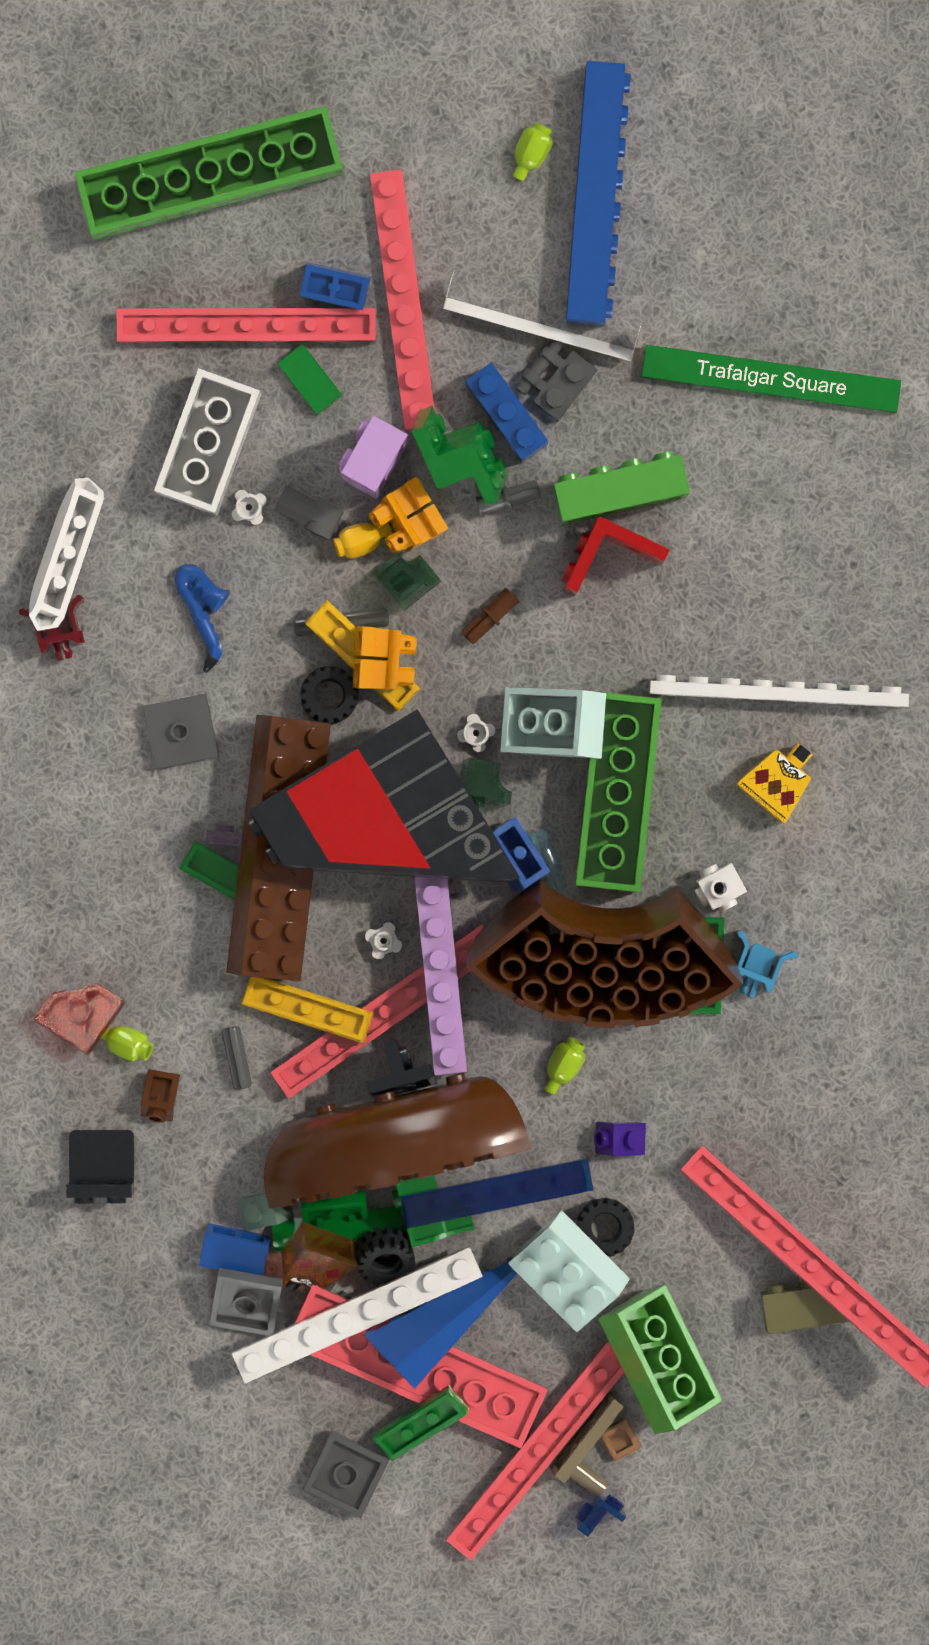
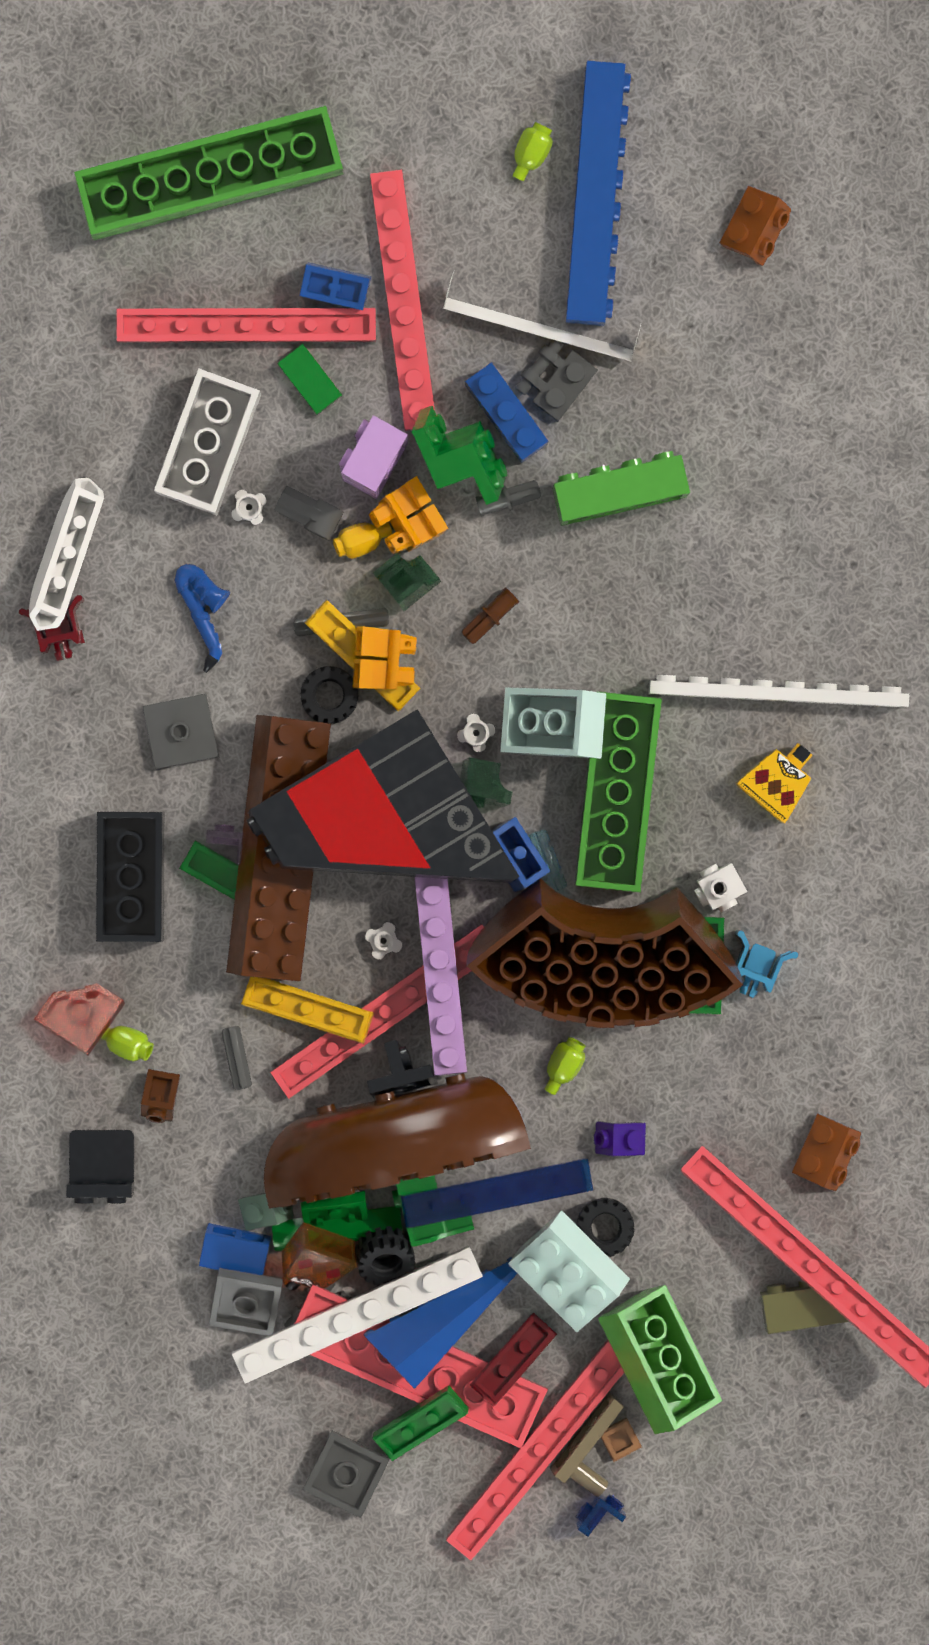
red bracket [561,516,670,596] -> none
green tile [641,345,902,413] -> none
none -> black brick [96,812,165,942]
none -> dark red tile [470,1312,557,1407]
none -> dark orange bracket [719,186,791,266]
none -> dark orange bracket [792,1113,861,1191]

